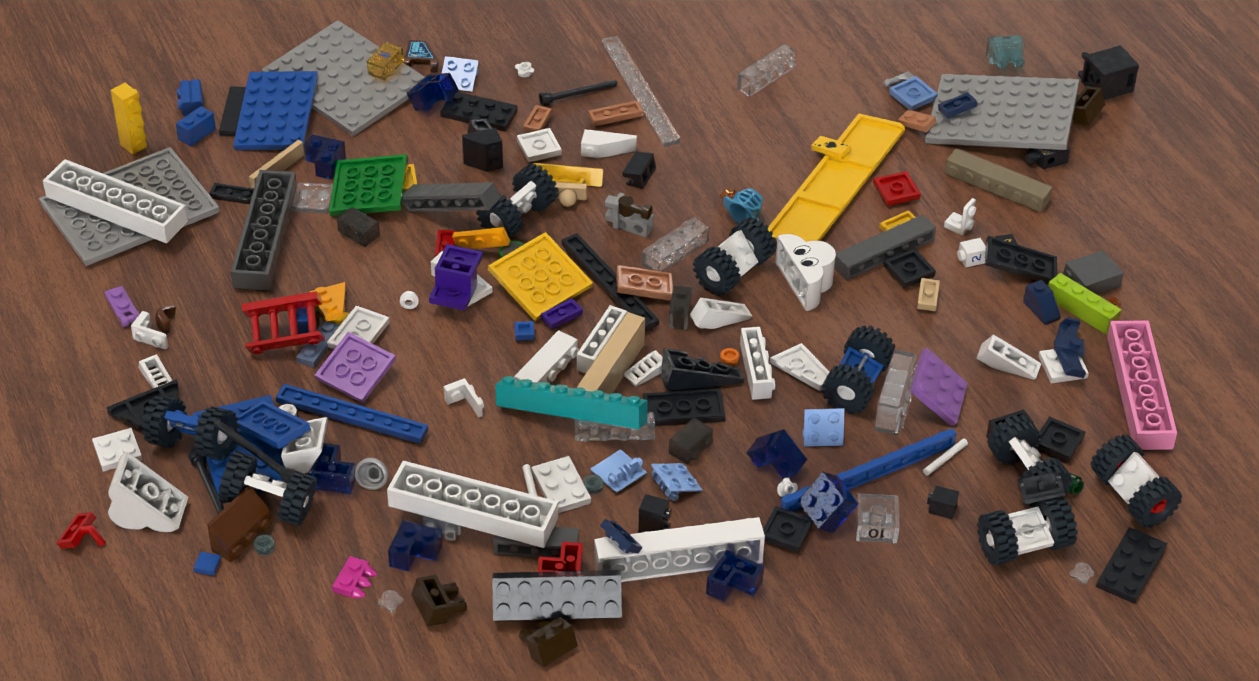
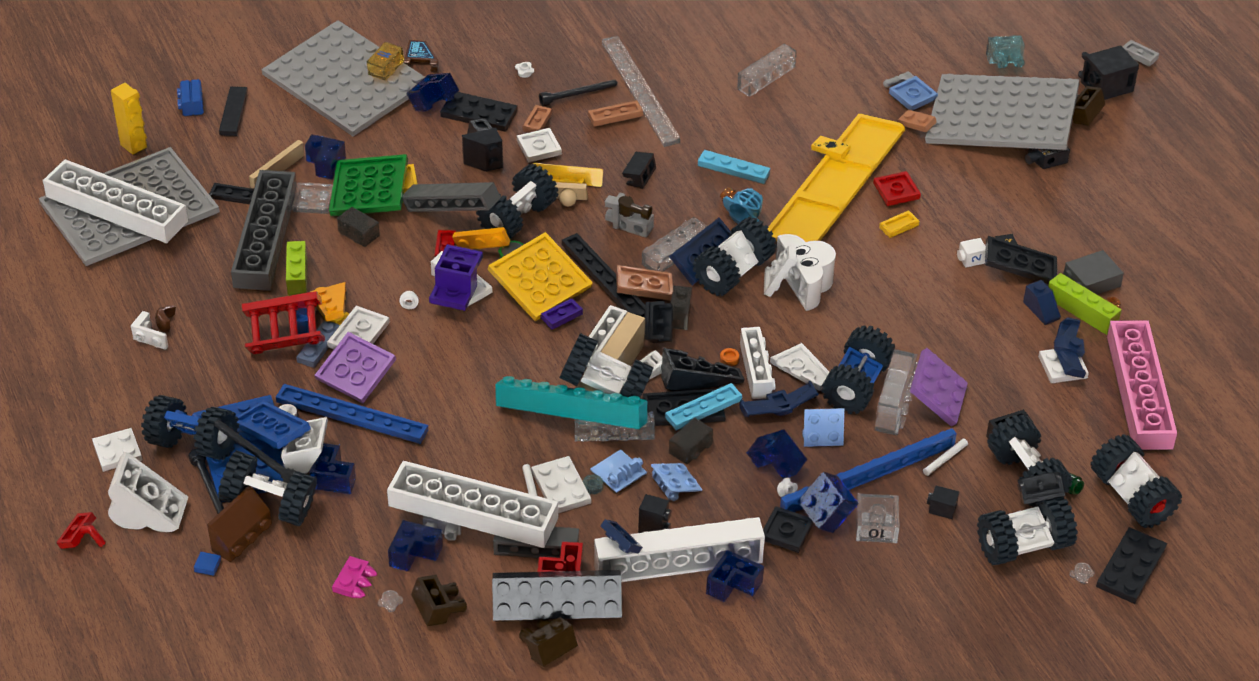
medium lavender plate [104,286,140,328] -> none
black wing [106,379,179,431] -> none
white slope [139,354,172,388] -> none
blue brick [176,106,216,147] -> none
blue plate [233,71,318,150] -> none
clear light blue tile [253,535,275,555] -> none
light grey hat [355,458,388,490] -> none
light blue hinge [439,56,479,92] -> none
white bracket [443,378,484,417] -> none
blue plate [514,321,534,341] -> none
white brick [514,330,579,383] -> none
white slope [581,129,637,158] -> none
white slope [690,298,752,329] -> none
dark grey brick [834,214,936,280] -> none
black plate [884,249,936,288] -> none
tan plate [917,278,940,311] -> none
dark blue plate [938,92,977,119] -> none
white bracket [944,198,976,236] -> none
dark tan brick [945,148,1053,212] -> none
white slope [977,335,1041,380] -> none
black plate [1037,416,1086,462] -> none
none -> lime brick [286,241,307,296]
none -> plate [559,333,654,398]
none -> black hinge [645,301,673,343]
none -> medium azure plate [665,383,742,430]
none -> dark blue tile [669,217,731,285]
none -> medium azure plate [698,150,770,184]
none -> dark blue plate [739,381,819,418]
none -> white wing [764,245,798,297]
none -> light grey plate [1123,40,1159,67]

